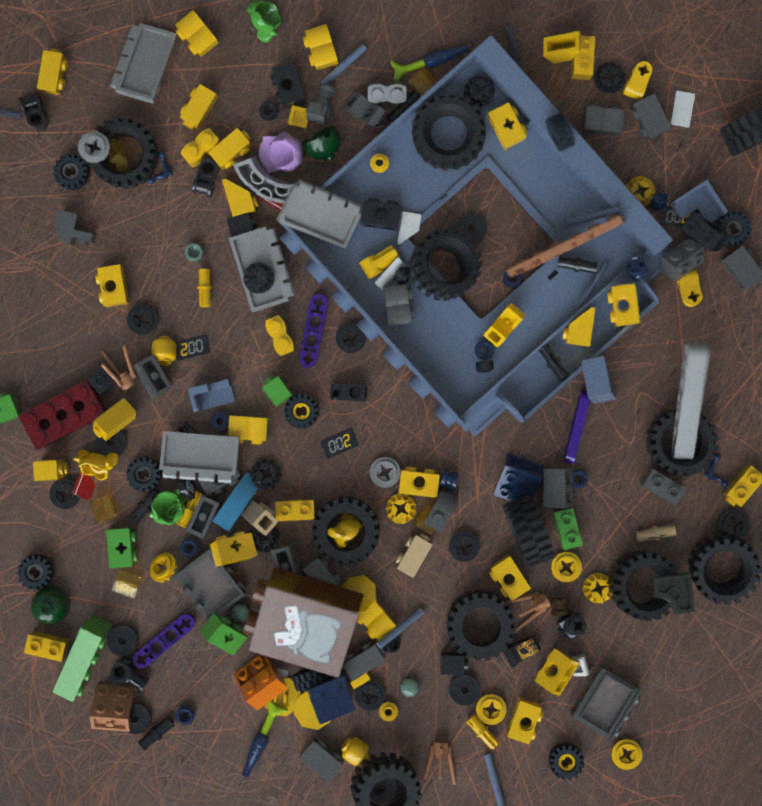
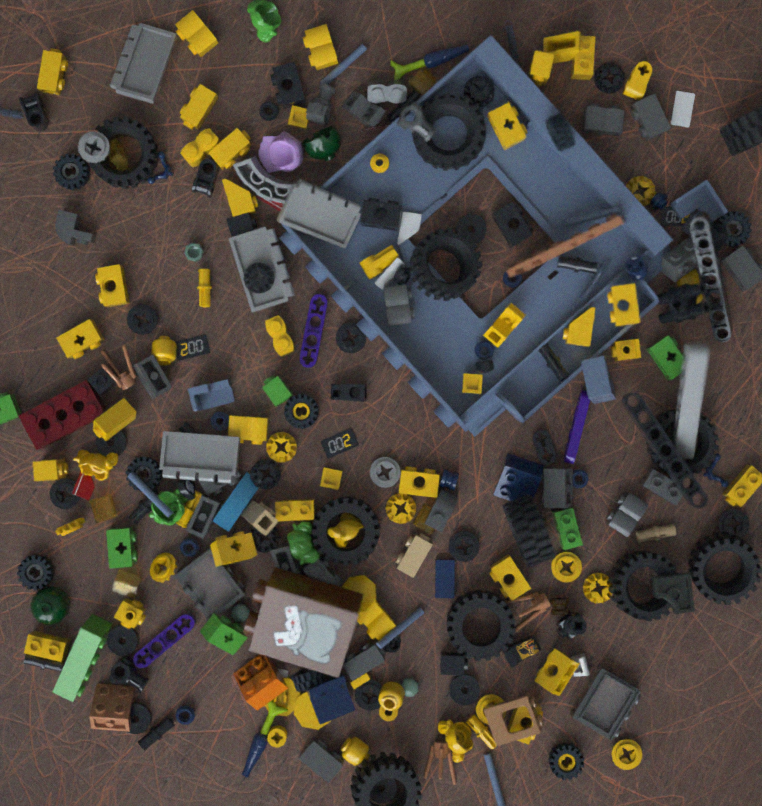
none -> black pin [24,654,65,672]
none -> yellow gear [55,518,86,536]
none -> yellow brick [56,319,105,360]
none -> yellow brick [114,598,147,629]
none -> sand blue bar [128,472,173,517]
none -> yellow gear [266,432,297,462]
none -> yellow wheel [267,725,288,748]
none -> bright green hair [287,521,320,565]
none -> yellow tile [320,467,343,490]
none -> yellow head [378,682,405,711]
none -> dark grey connector [396,102,437,142]
none -> dark blue tile [435,559,455,598]
none -> yellow hair [438,719,473,763]
none -> yellow tile [462,373,483,394]
none -> medium nougat window [484,691,544,746]
none -> black brick [492,202,533,248]
none -> yellow brick [528,50,554,87]
none -> black beam [532,430,556,465]
none -> dark grey brick [606,492,648,537]
none -> yellow brick [611,339,641,361]
none -> black beam [622,392,708,508]
none -> bright green brick [646,335,684,380]
none -> black pin [656,282,711,324]
none -> black beam [690,211,733,342]

